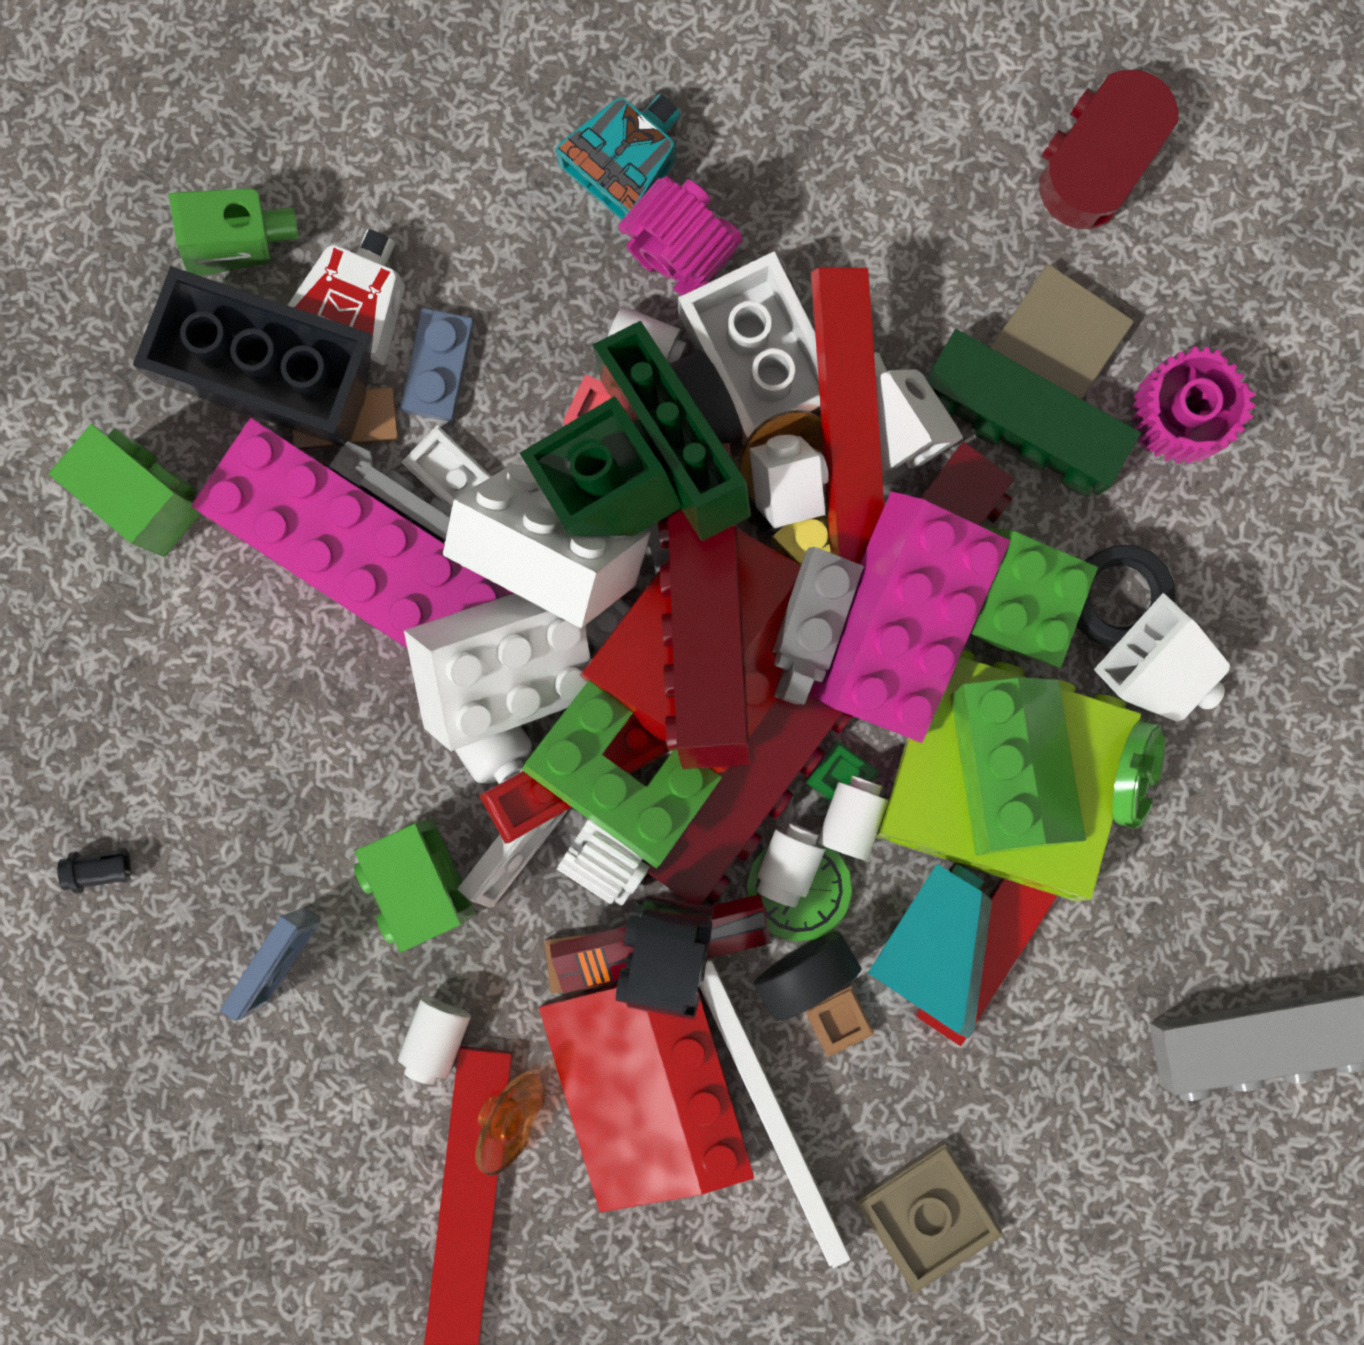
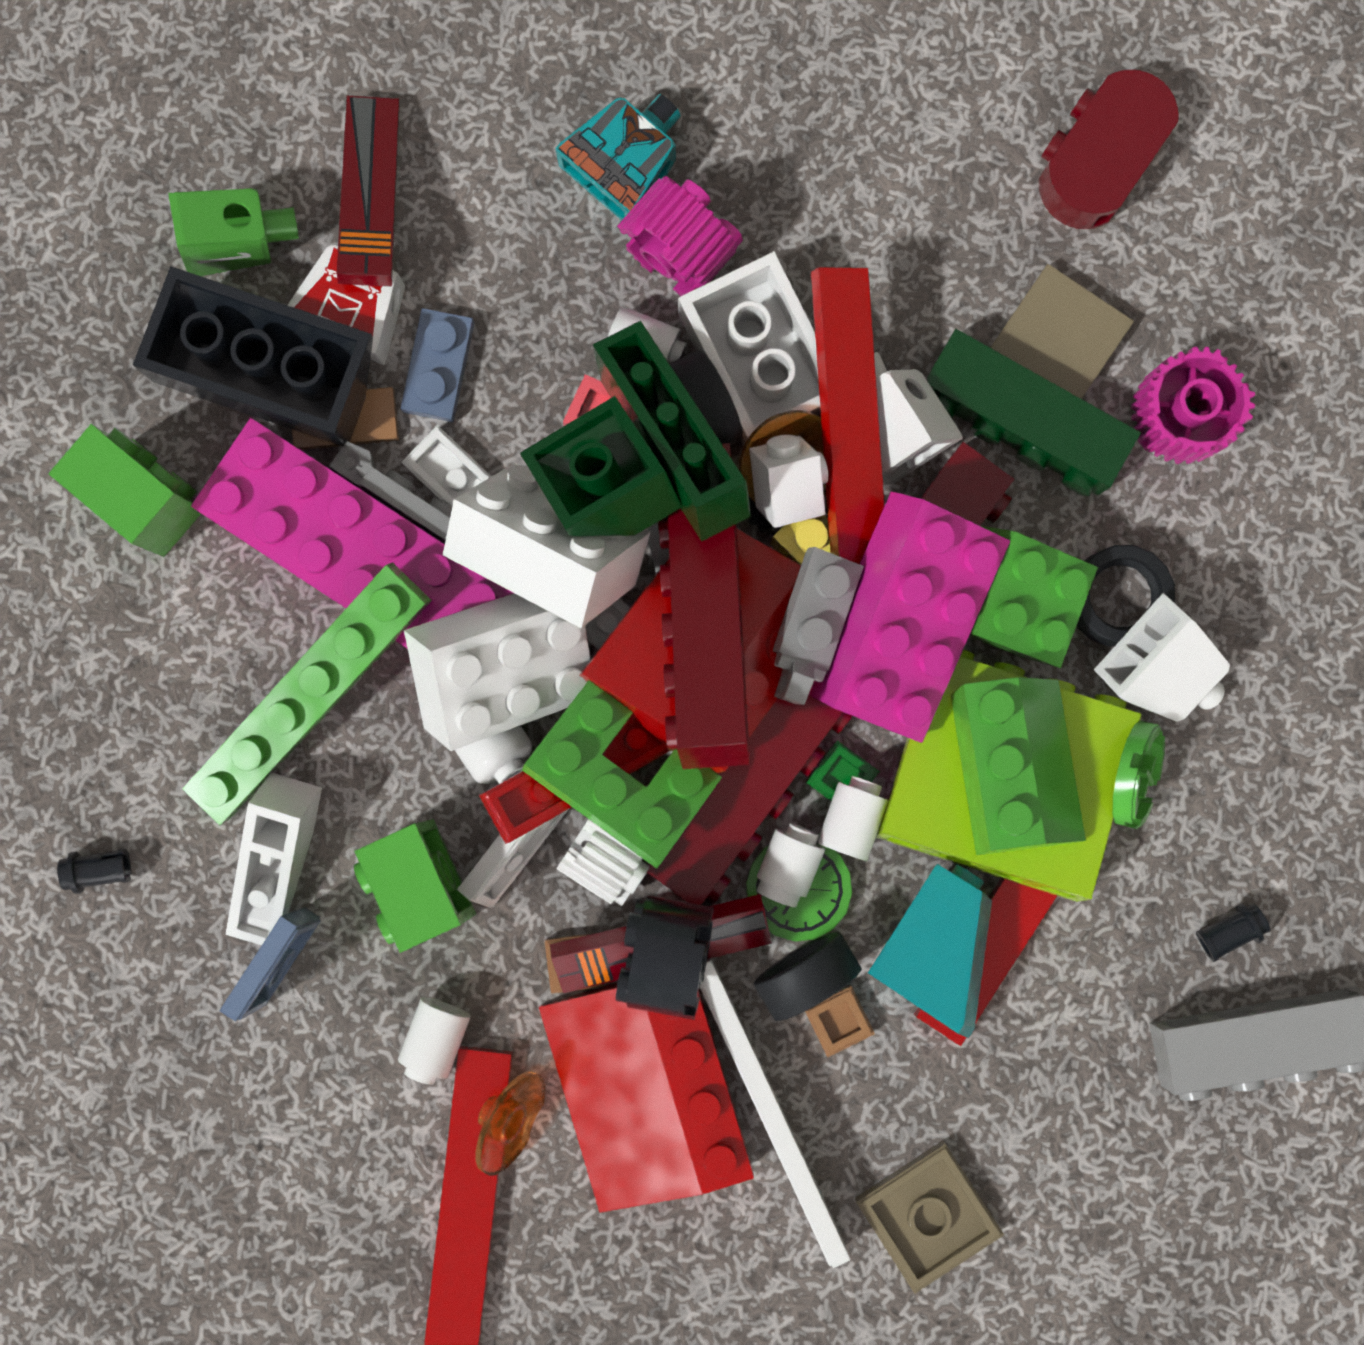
none -> bright green plate [182,563,432,825]
none -> white slope [225,772,322,945]
none -> dark red tile [337,95,400,287]
none -> black pin [1196,903,1271,962]

